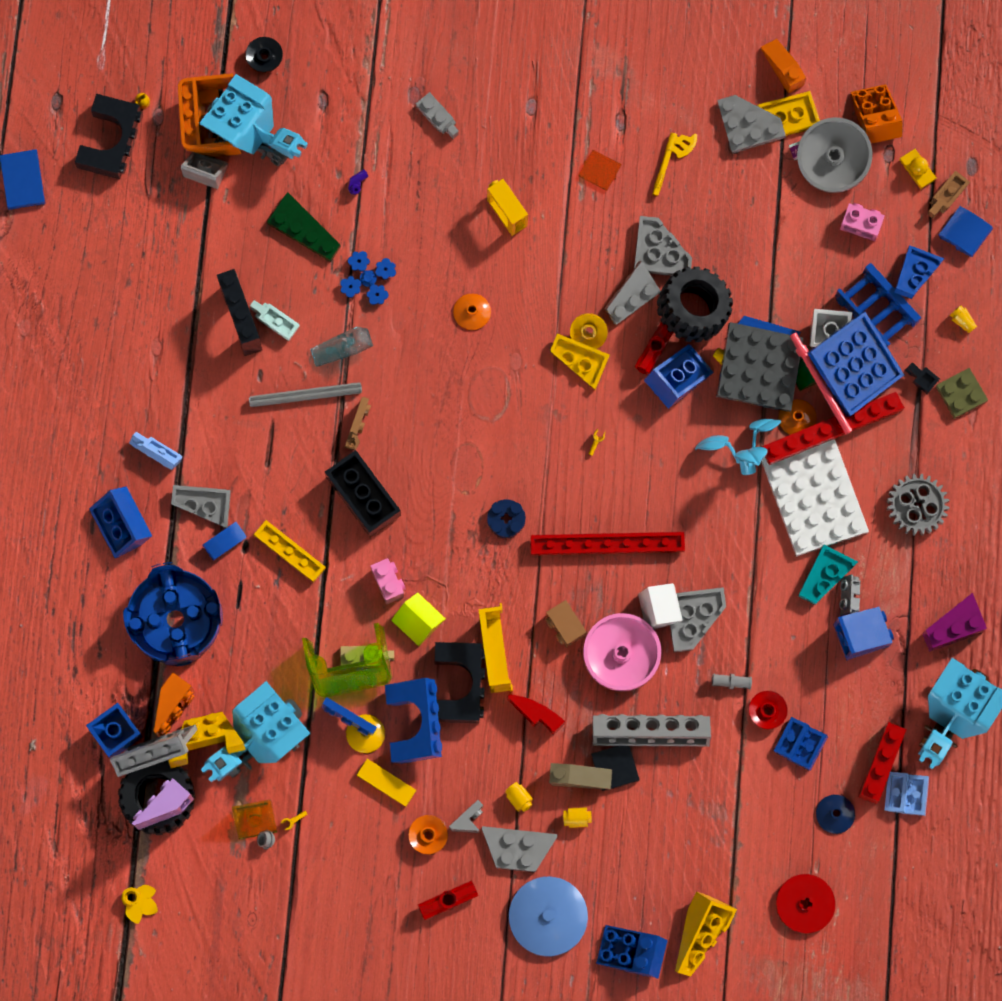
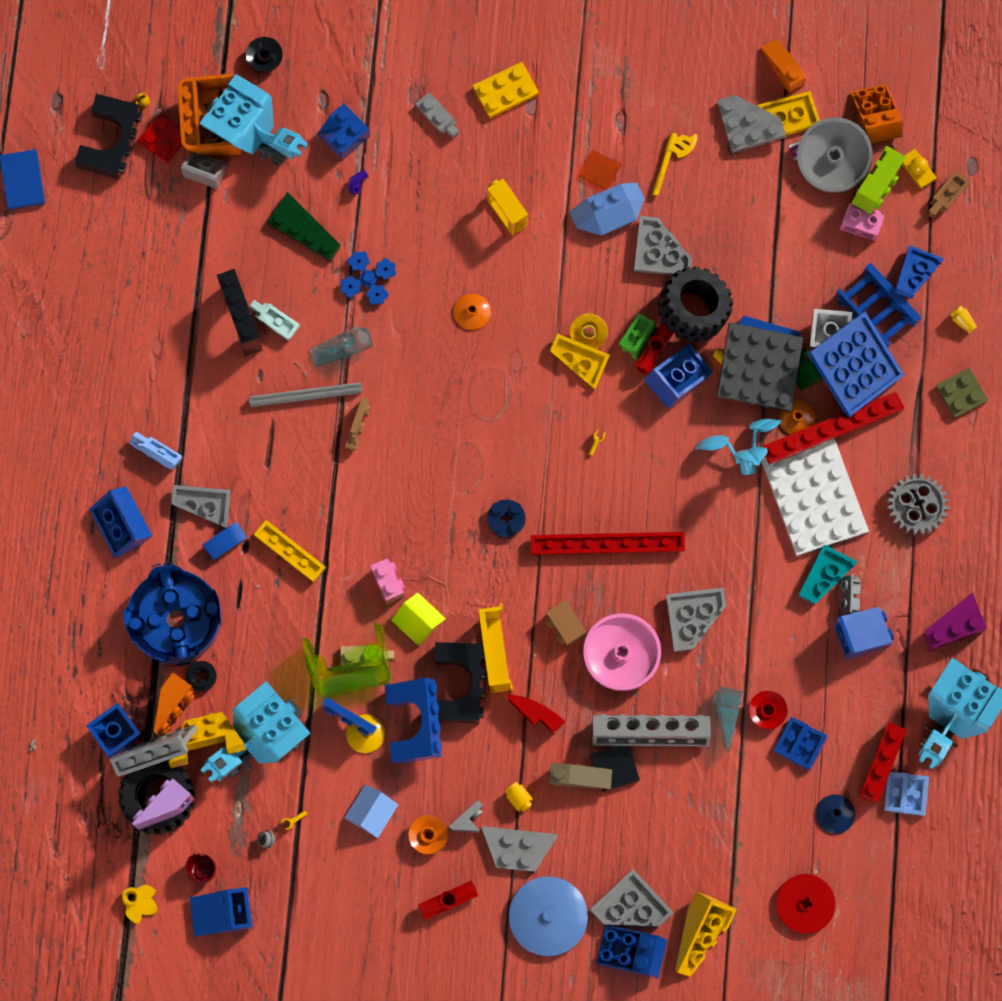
clear yellow slope [232,799,277,840] -> none
black brick [325,450,401,537] -> none
yellow tile [357,759,417,807] -> none
yellow brick [563,807,592,828] -> none
light grey wing [604,261,661,325] -> none
white slope [638,583,683,630] -> none
light grey pin [712,674,752,689] -> none
coral bar [790,333,852,434] -> none
black plate [905,363,940,394] -> none
blue slope [939,206,993,257] -> none
none -> red plate [138,112,183,164]
none -> black gear [185,661,217,692]
none -> dark red hair [186,852,216,883]
none -> blue slope [190,887,253,937]
none -> blue slope [317,103,370,161]
none -> light blue slope [345,785,398,838]
none -> yellow plate [473,62,539,119]
none -> medium blue wedge [569,182,645,236]
none -> light grey plate [590,869,674,927]
none -> bright green hinge [619,314,657,360]
none -> clear light blue slope [712,686,743,751]
none -> lime wedge [852,146,906,214]

